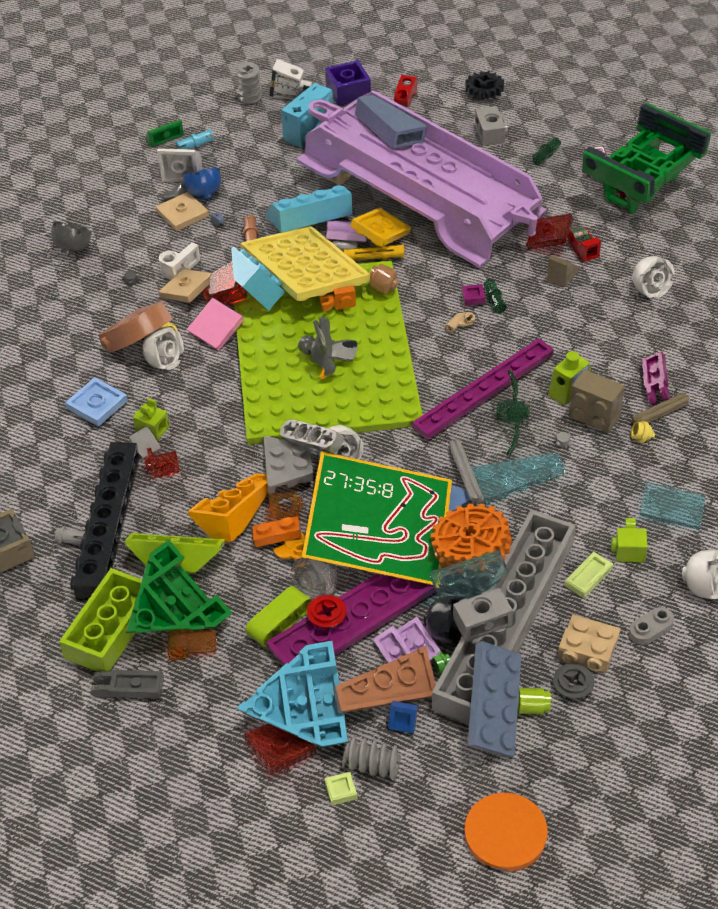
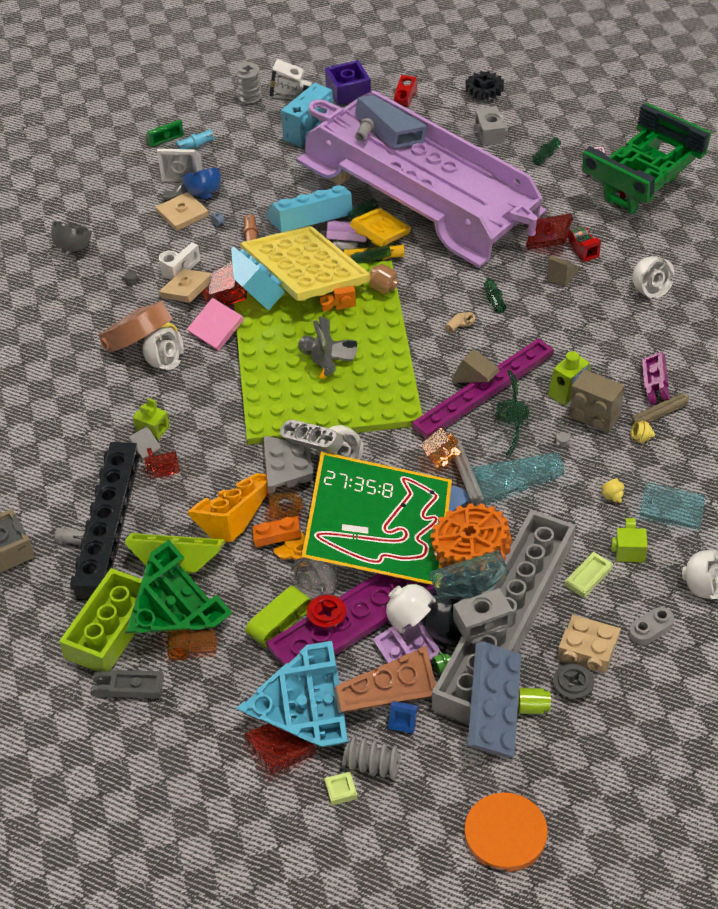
light blue plate [65,377,128,427] -> none
magenta plate [462,284,485,306] -> none
none -> clear green axle [347,198,379,221]
none -> clear green axle [351,246,392,265]
none -> light grey pin [355,118,374,142]
none -> white cylinder [386,584,436,633]
none -> clear orange brick [420,428,461,469]
none -> dark tan slope [452,349,499,383]
none -> light yellow plate [601,478,624,503]

